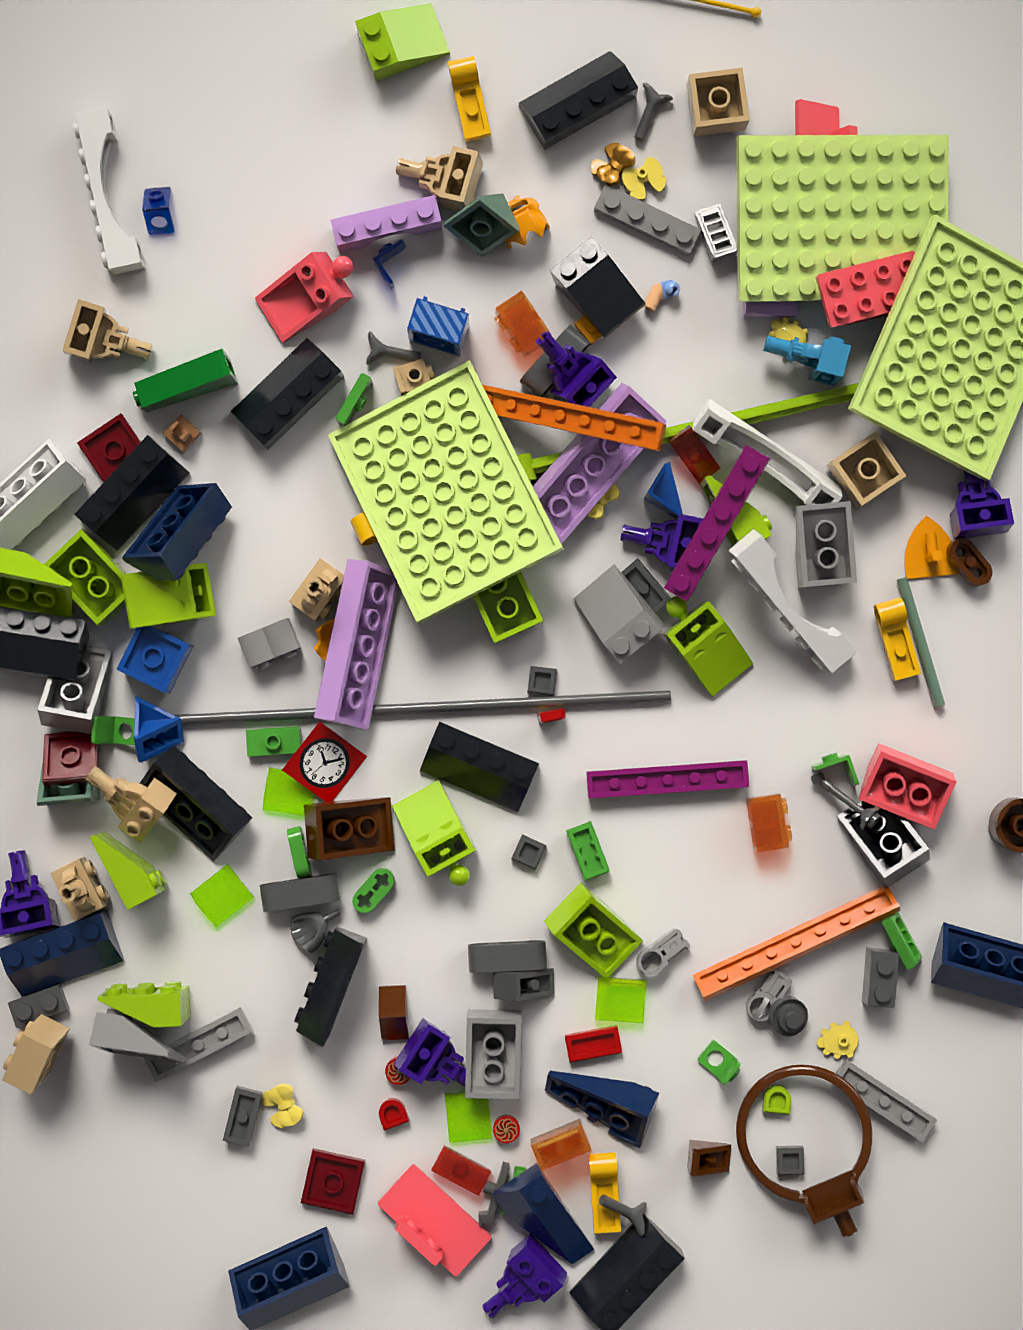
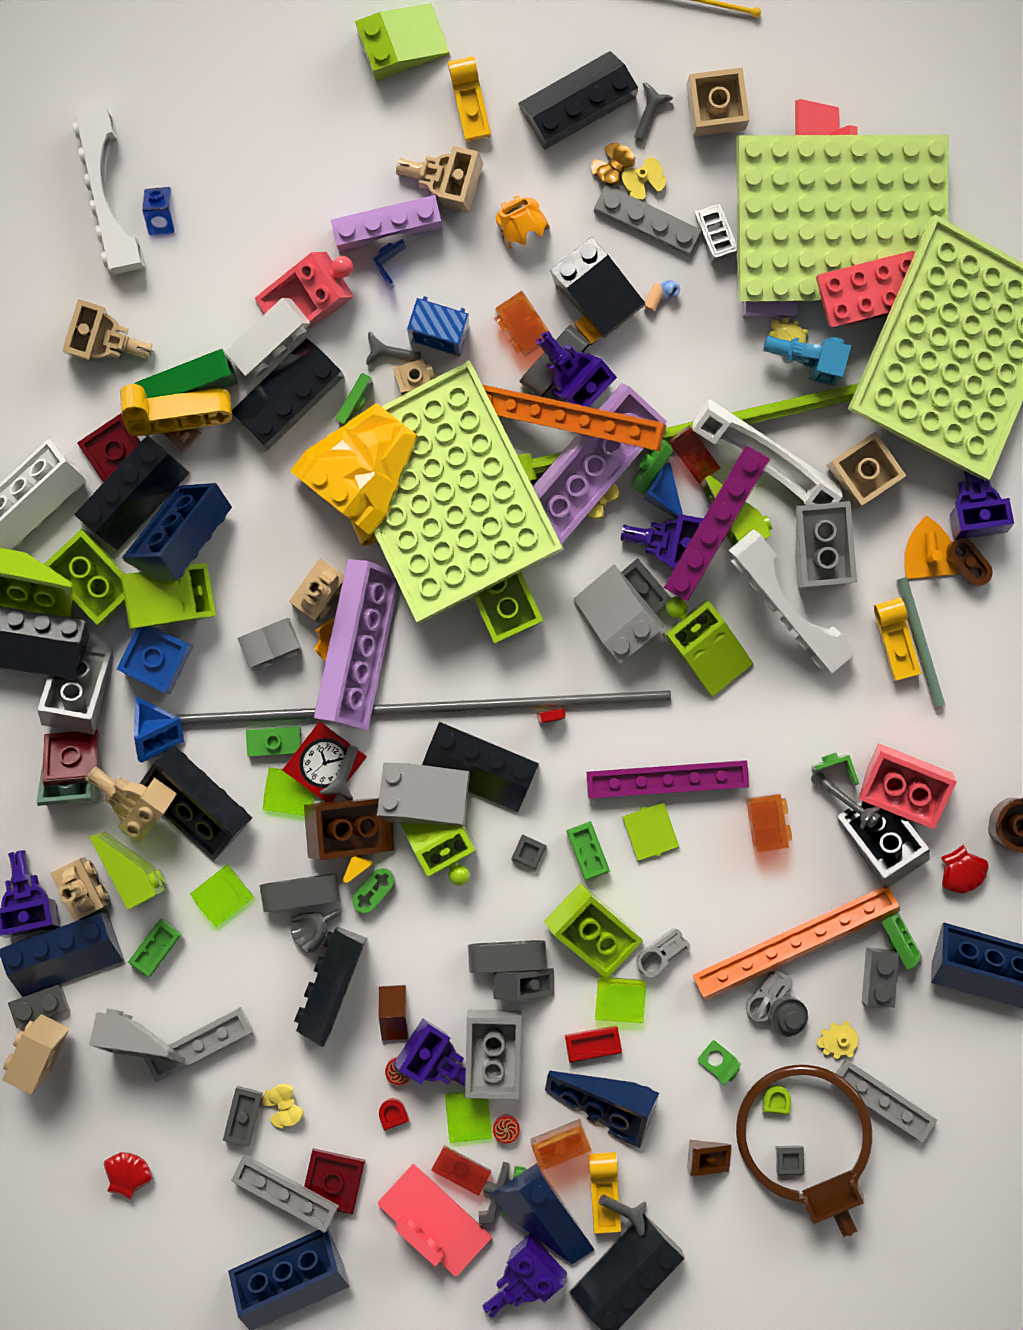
bright green bracket [91,716,135,745] -> none
lime slope [97,981,190,1027] -> none
bright green beam [287,826,312,879] -> none
sand green slope [443,193,519,257] -> none
dark grey tile [527,666,557,696] -> none
none -> red animal [104,1152,153,1200]
none -> yellow beam [120,384,232,436]
none -> bright green plate [128,918,182,978]
none -> white brick [225,298,311,377]
none -> light grey plate [231,1155,339,1232]
none -> yellow wedge [290,403,418,536]
none -> dark grey piece [320,744,359,800]
none -> yellow slope [343,855,373,883]
none -> light grey slope [377,763,470,826]
none -> lime piece [622,802,680,861]
none -> bright green plate [631,439,673,494]
none -> red animal [941,845,989,894]

